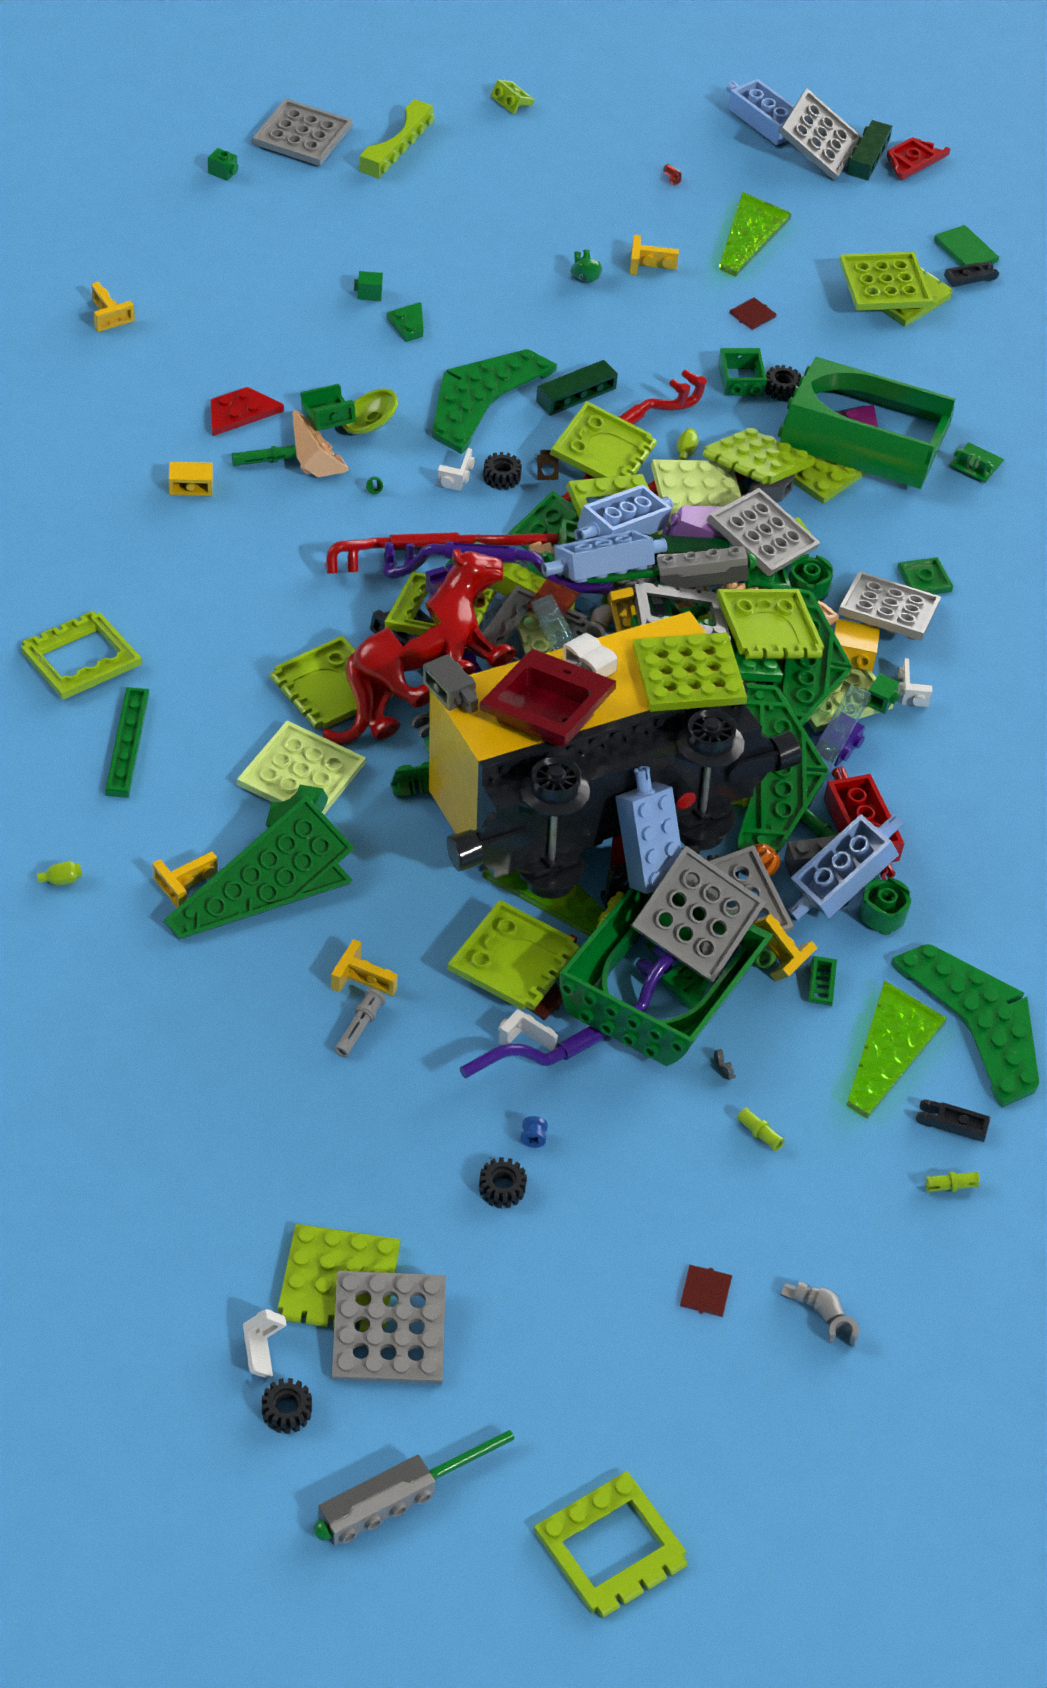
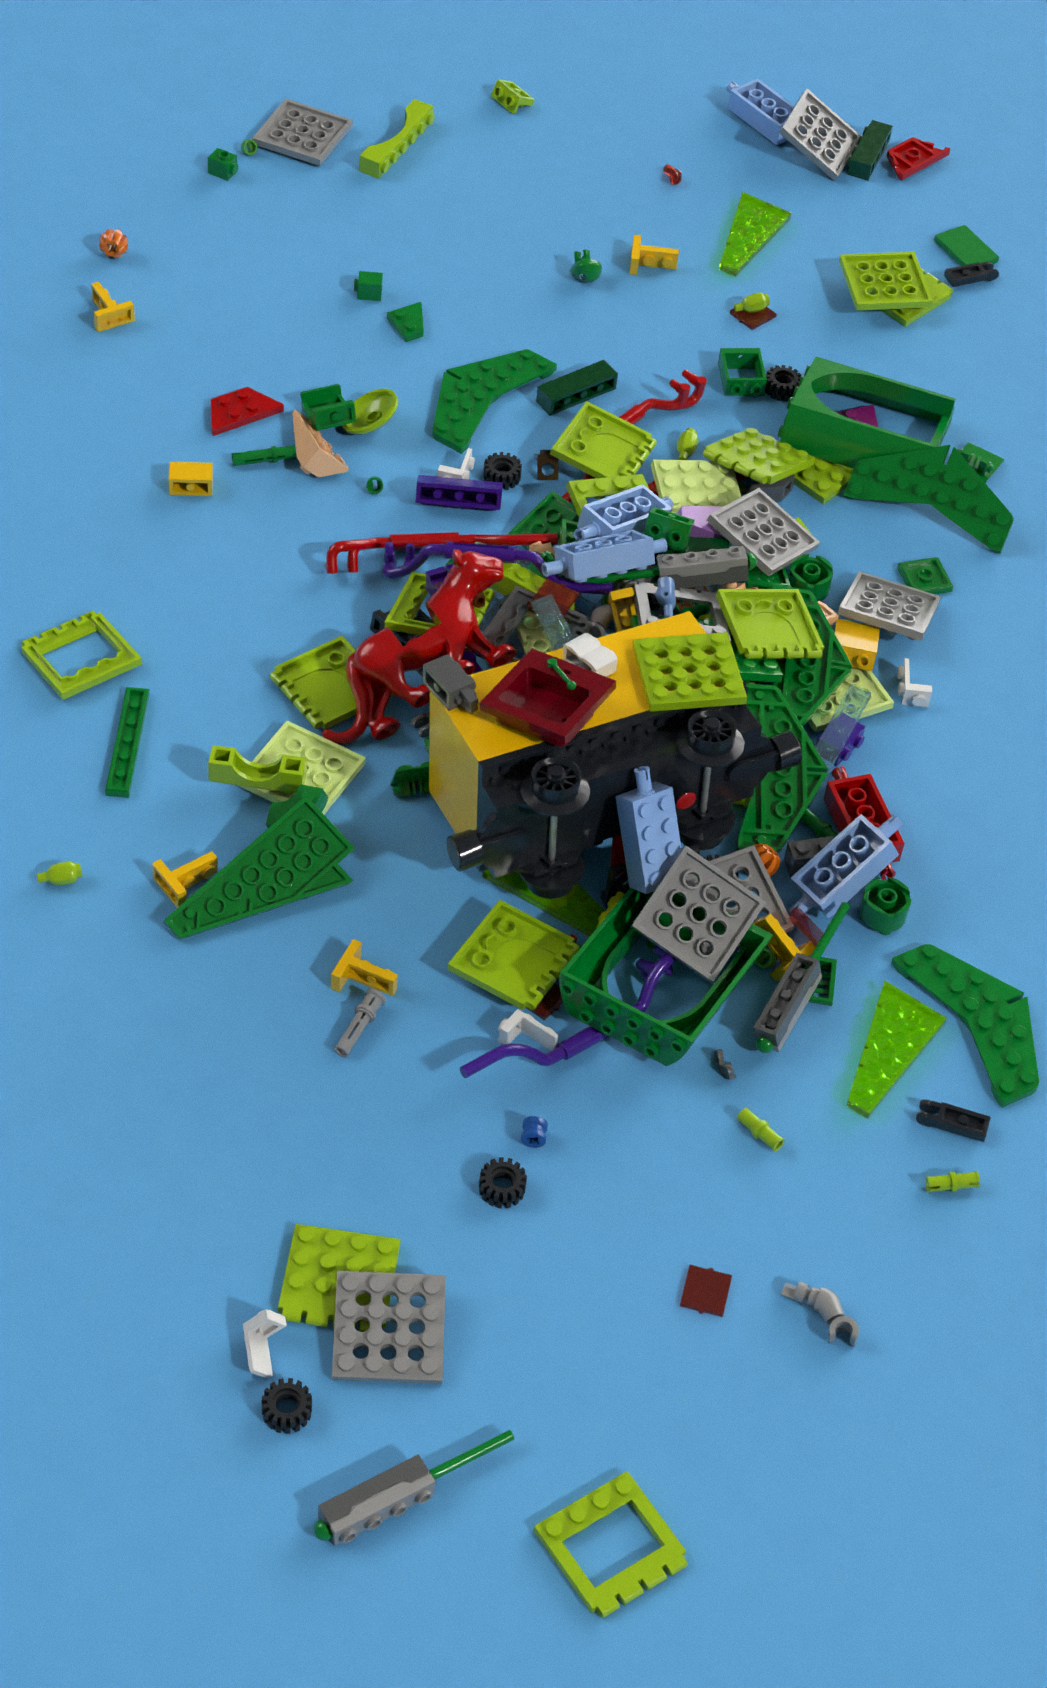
green wing [661,963,709,1010] -> none
green brick [865,673,900,714] -> none
none -> orange piece [99,228,128,259]
none -> lime arch [208,745,306,793]
none -> bright green hinge [240,139,257,155]
none -> dark purple brick [415,475,503,511]
none -> green hinge [547,658,576,690]
none -> green brick [643,507,695,550]
none -> medium blue piece [655,576,676,618]
none -> lime plant [734,292,770,313]
none -> dark grey piece [753,902,850,1053]
none -> clear red piece [789,907,823,946]
none -> green wing [843,445,1014,553]

